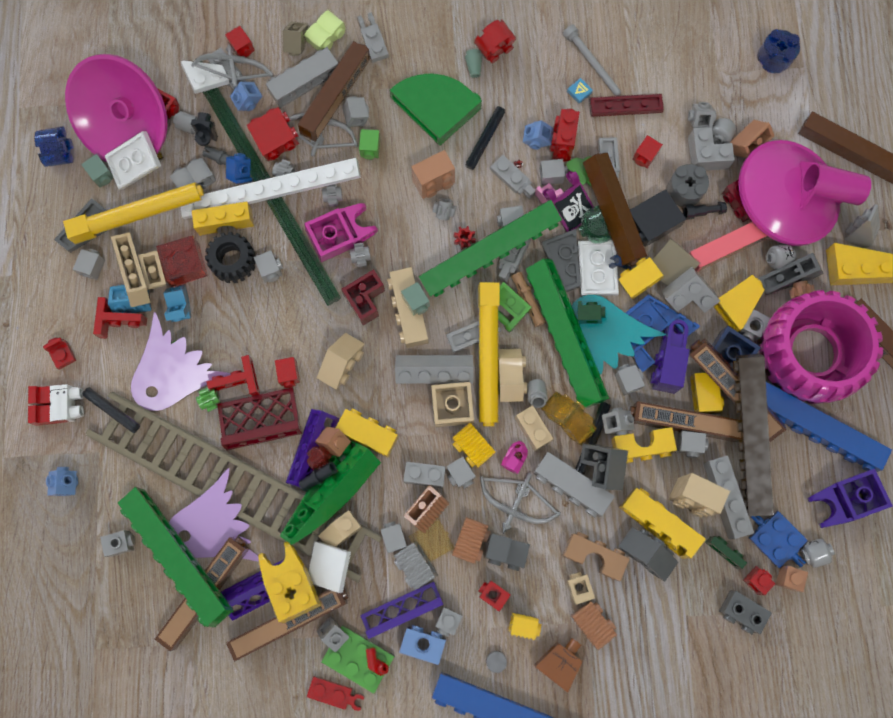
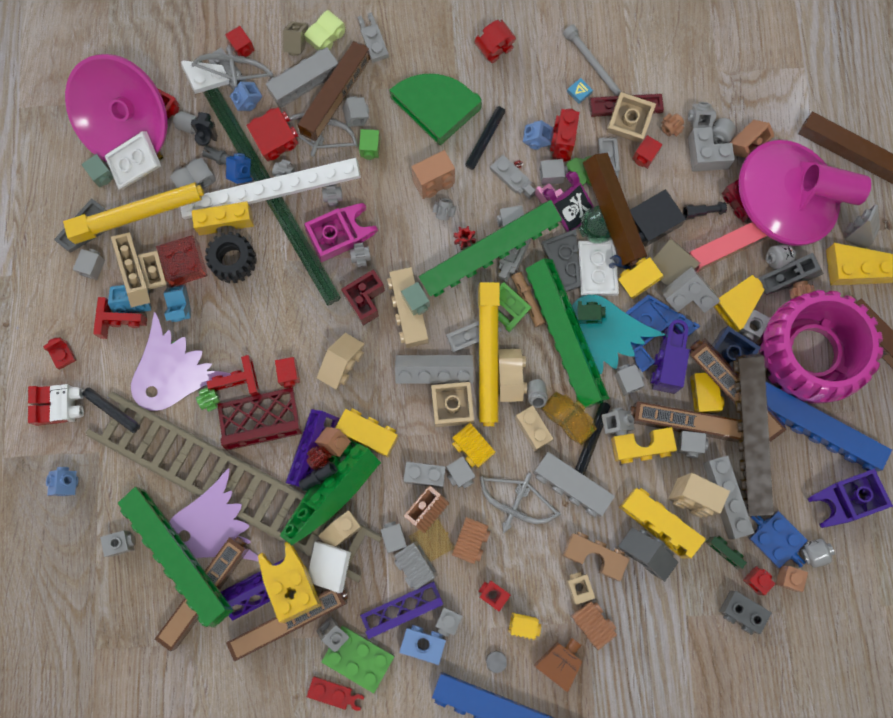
clear blue brick [34,126,73,167] -> none
light grey brick [254,250,283,283] -> none
red arm [366,648,389,676] -> none
sand green cone [465,49,482,78] -> none
dark grey brick [485,533,530,571] -> none
dark pink rock [500,441,528,475] -> none
dark grey brick [580,443,628,490] -> none
dark grey brick [667,164,709,207] -> none
clear blue brick [757,29,800,74] -> none
none -> tan brick [606,92,656,143]
none -> nougat gear [661,113,684,137]

